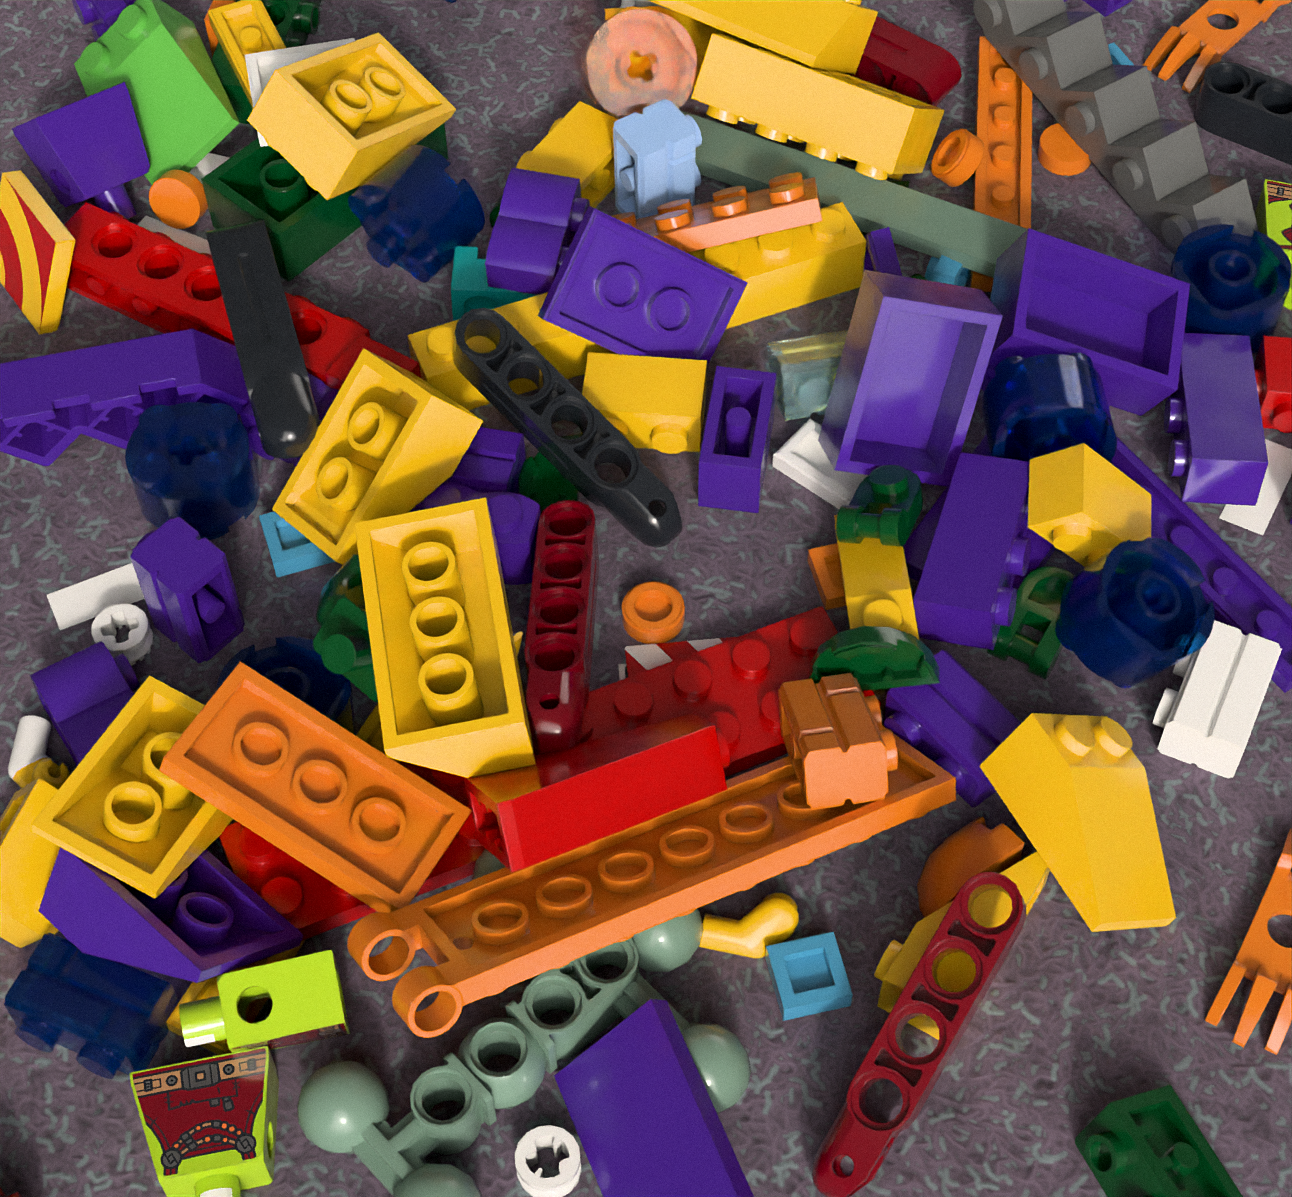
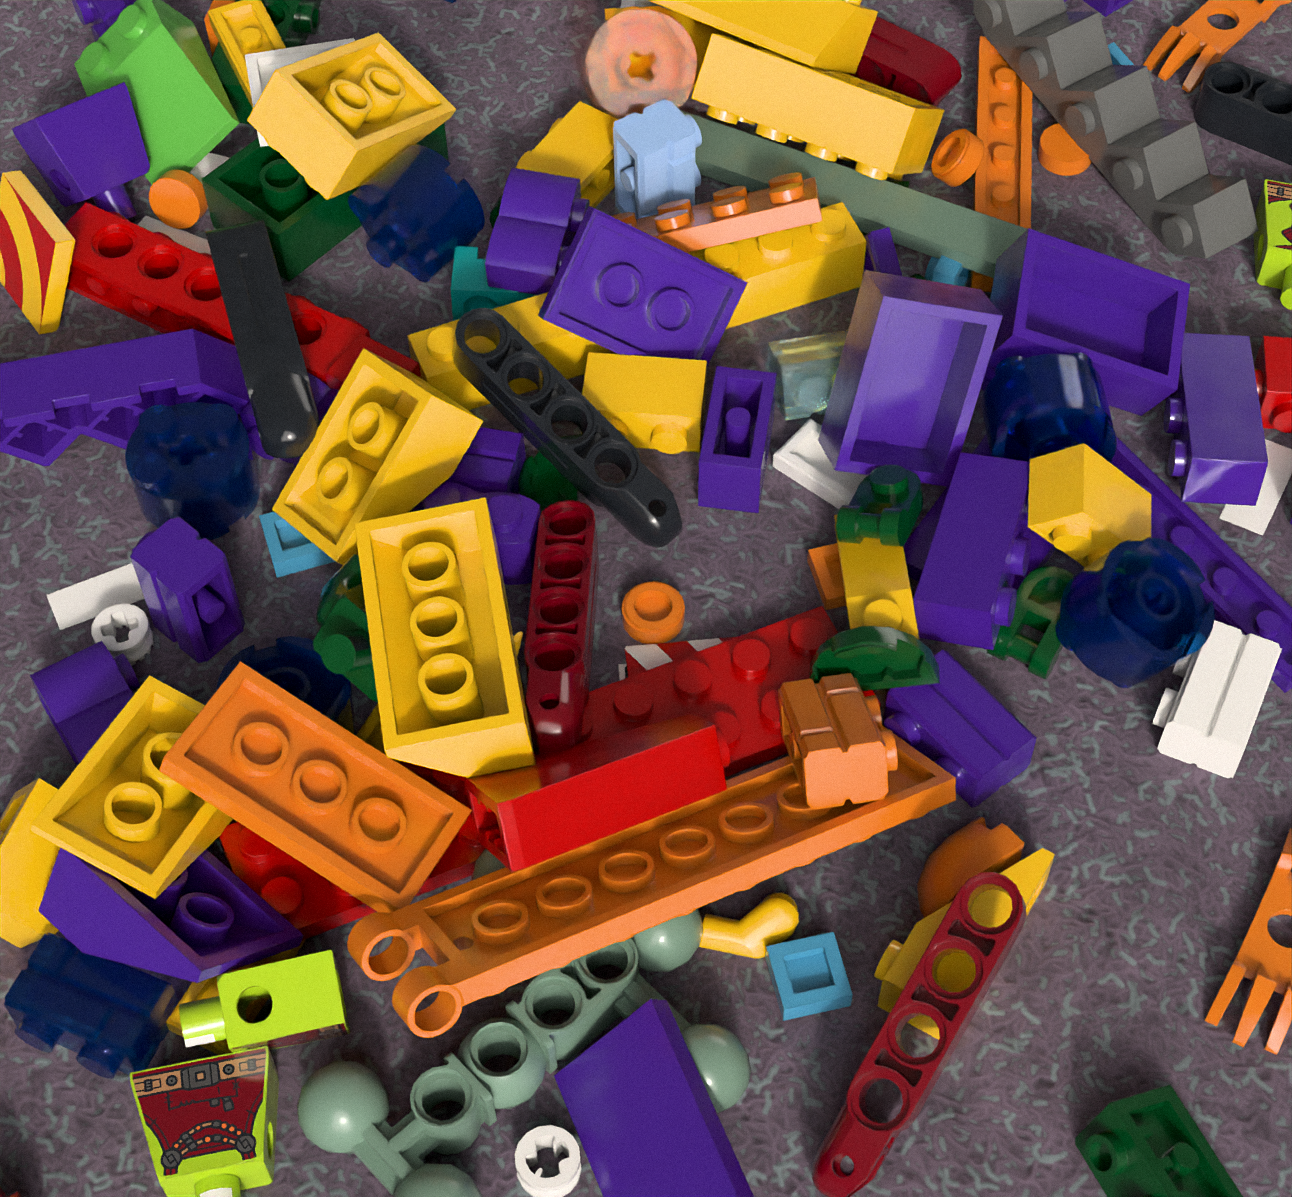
white arm [8,716,70,790] -> none
yellow slope [980,713,1176,932] -> none
clear blue brick [1168,224,1292,354] -> none

